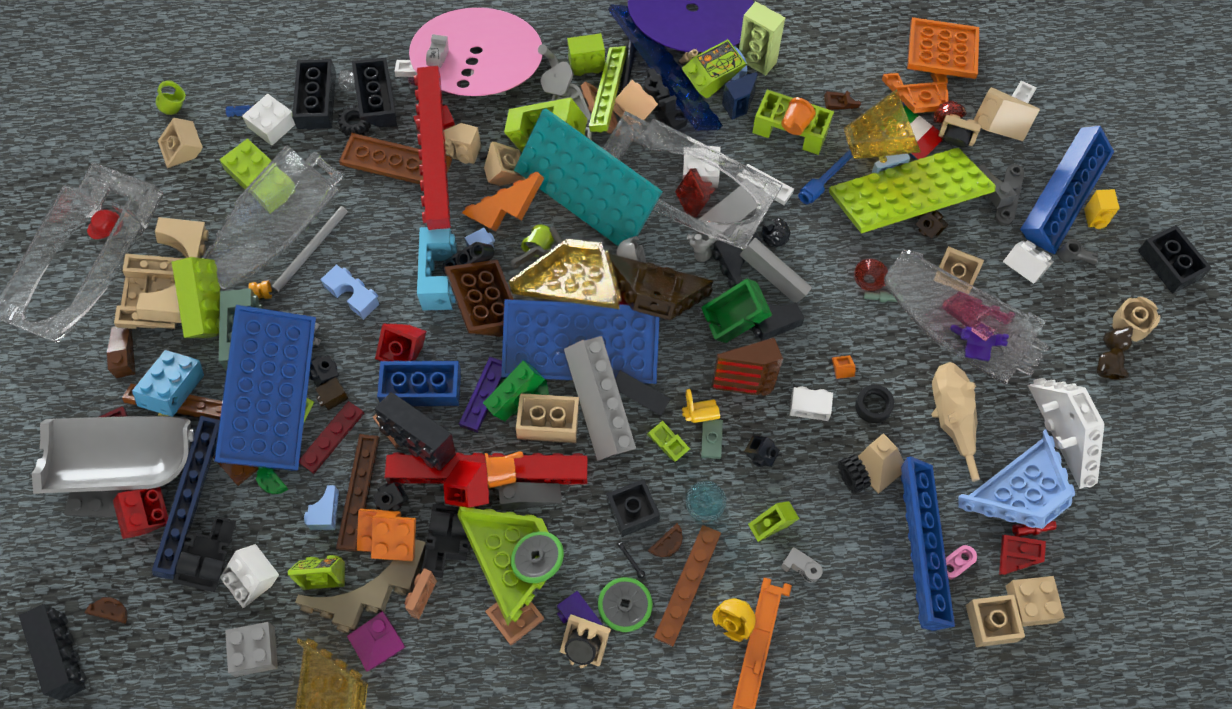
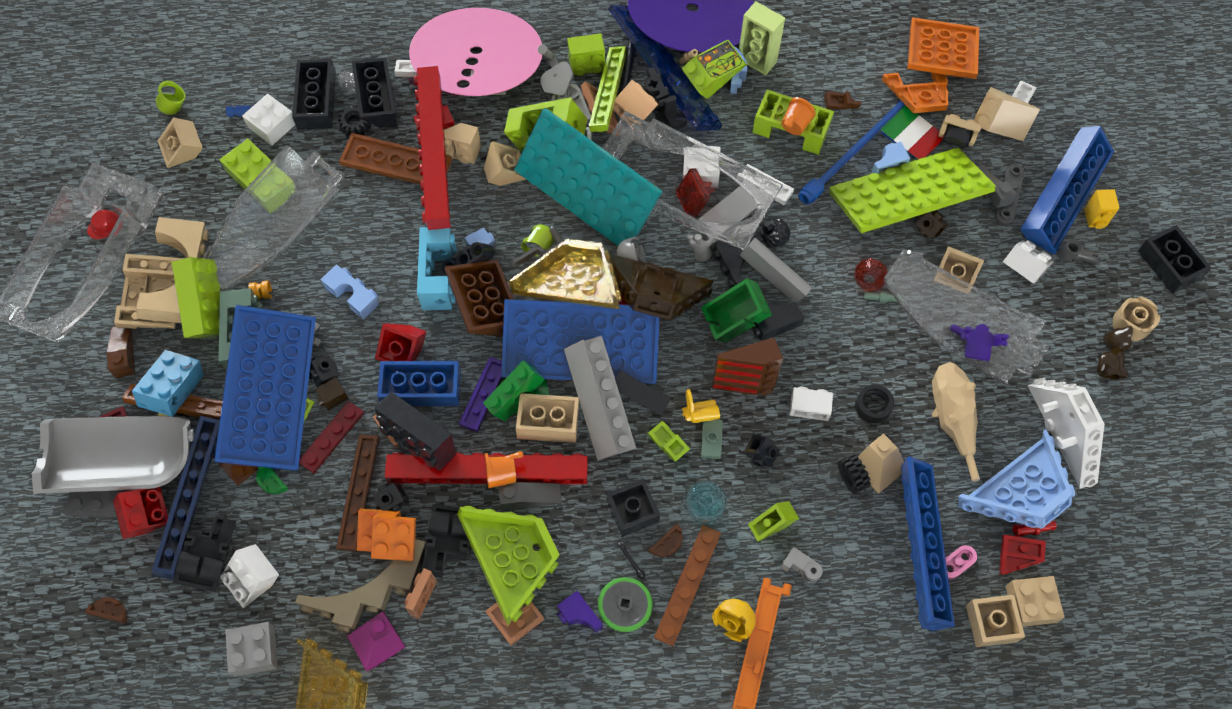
black brick [18,604,87,701] -> none
light grey piece [271,206,348,293] -> none
lime slope [288,555,345,590] -> none
light blue arch [304,485,339,530] -> none
light grey leg [426,34,449,68] -> none
red slope [443,460,489,508] -> none
orange slope [462,172,544,231] -> none
dark grey wheel [511,532,564,583] -> none
piece [560,614,611,668] -> none
dark blue slope [722,72,758,120] -> none
orange slope [832,355,856,379] -> none
clear yellow piece [844,89,921,163] -> none
clear red piece [933,101,967,123] -> none
clear pink wing [941,292,1016,341] -> none

